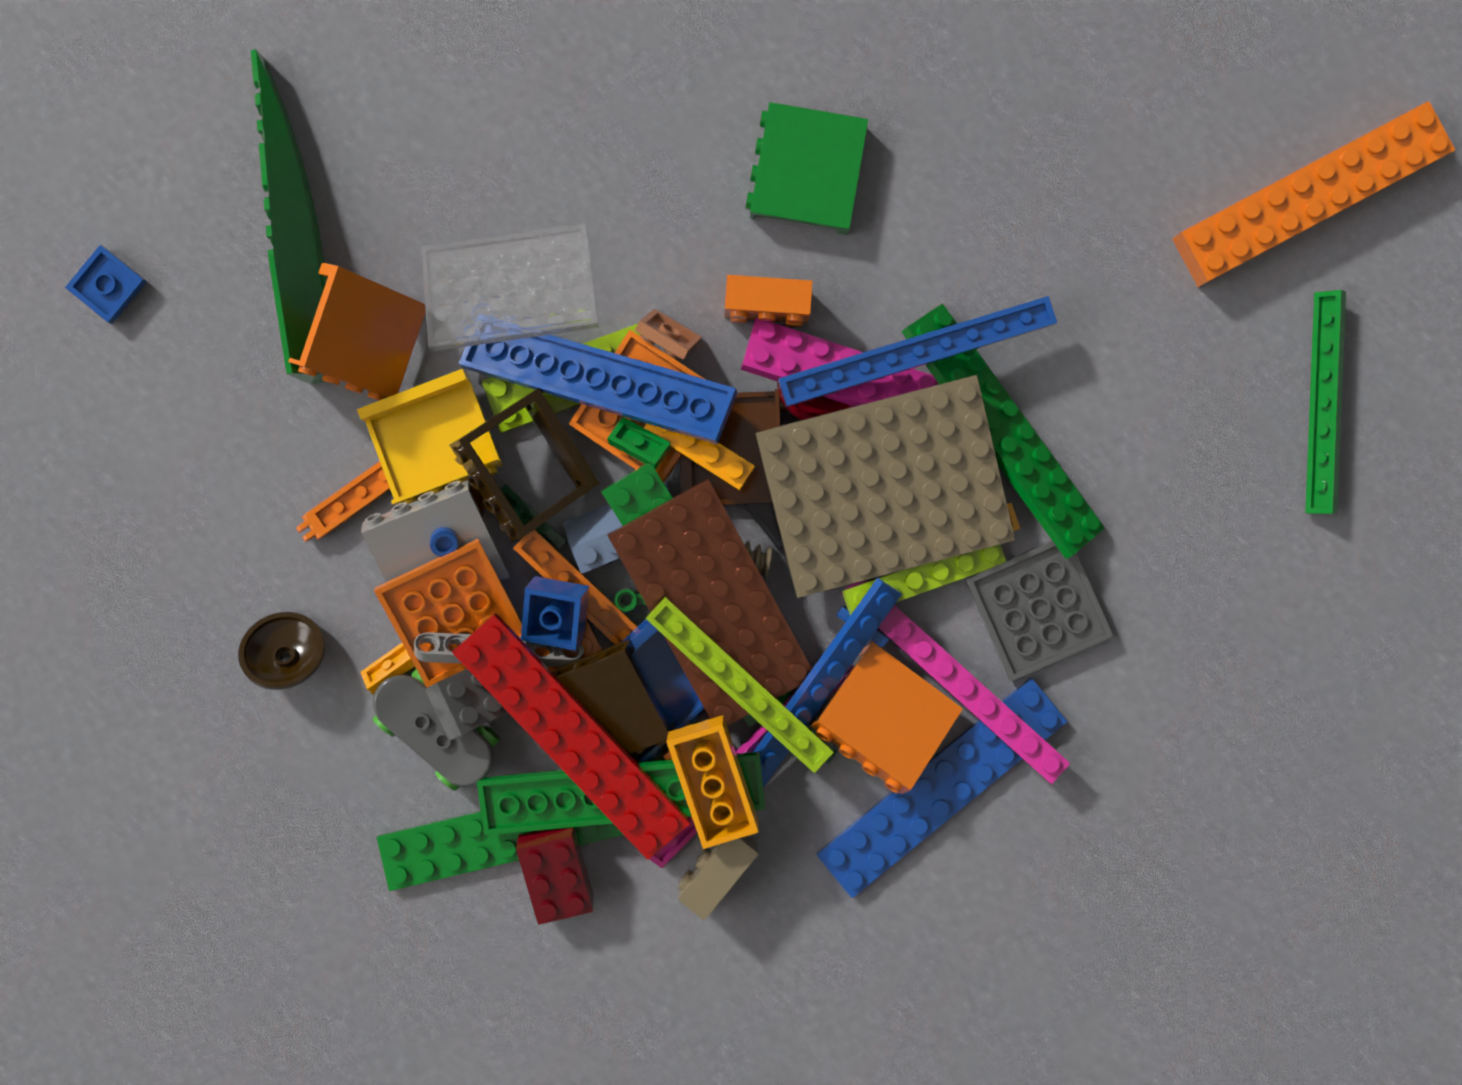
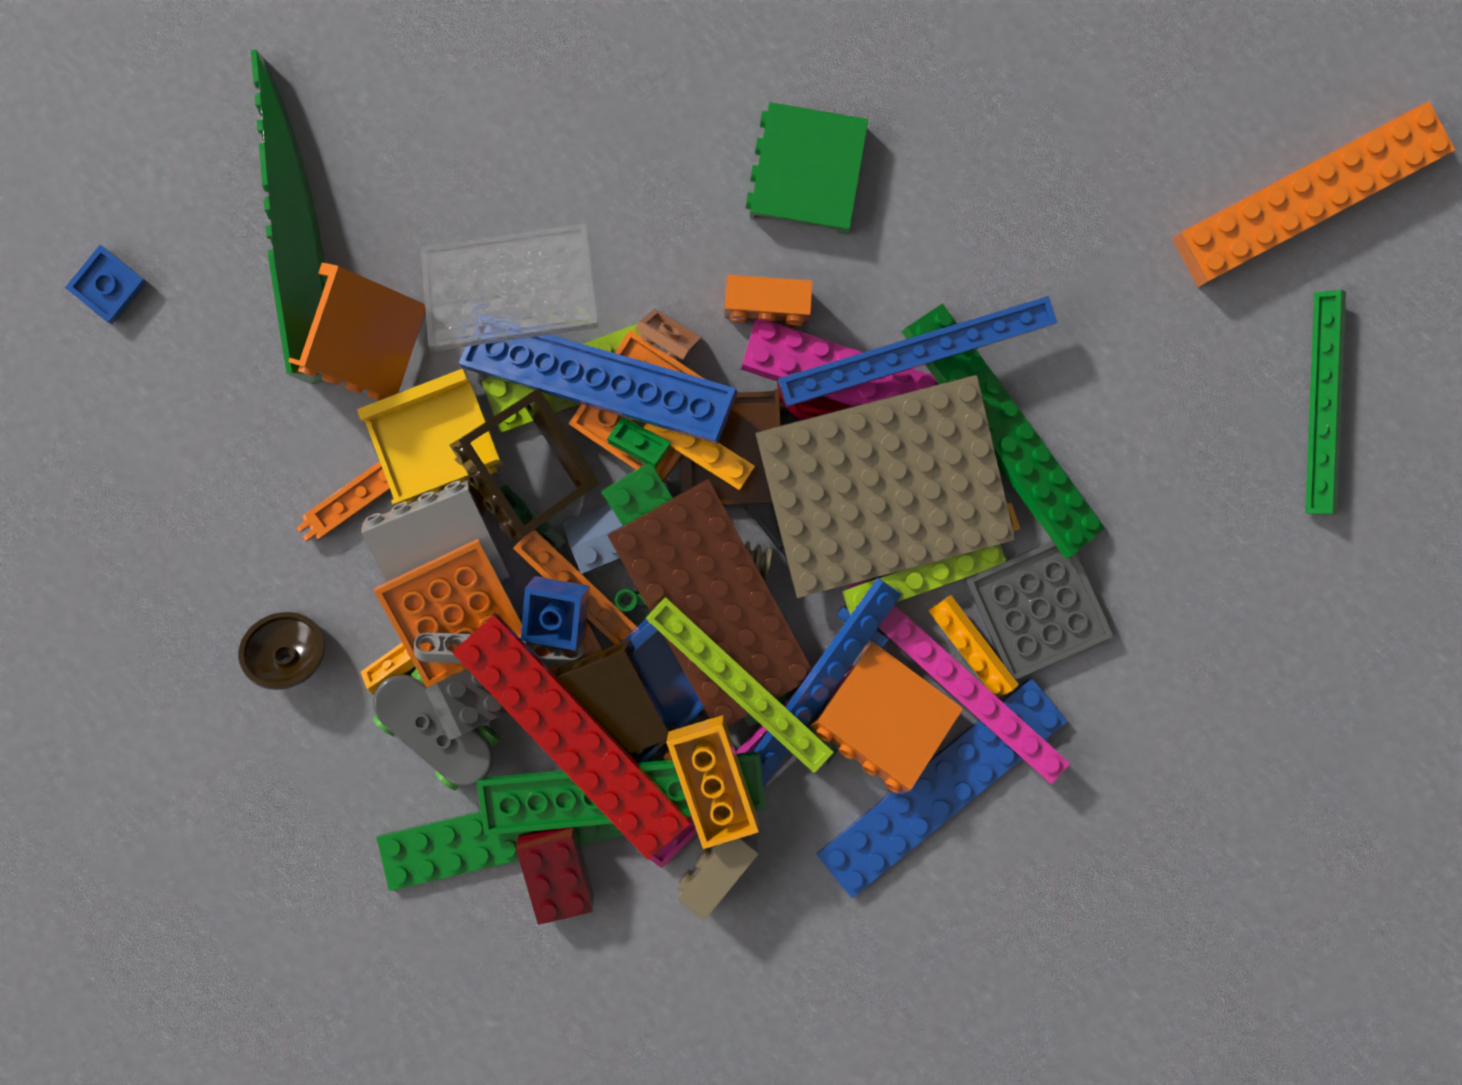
blue tile [430,527,459,557] -> none
none -> light orange plate [928,595,1019,698]

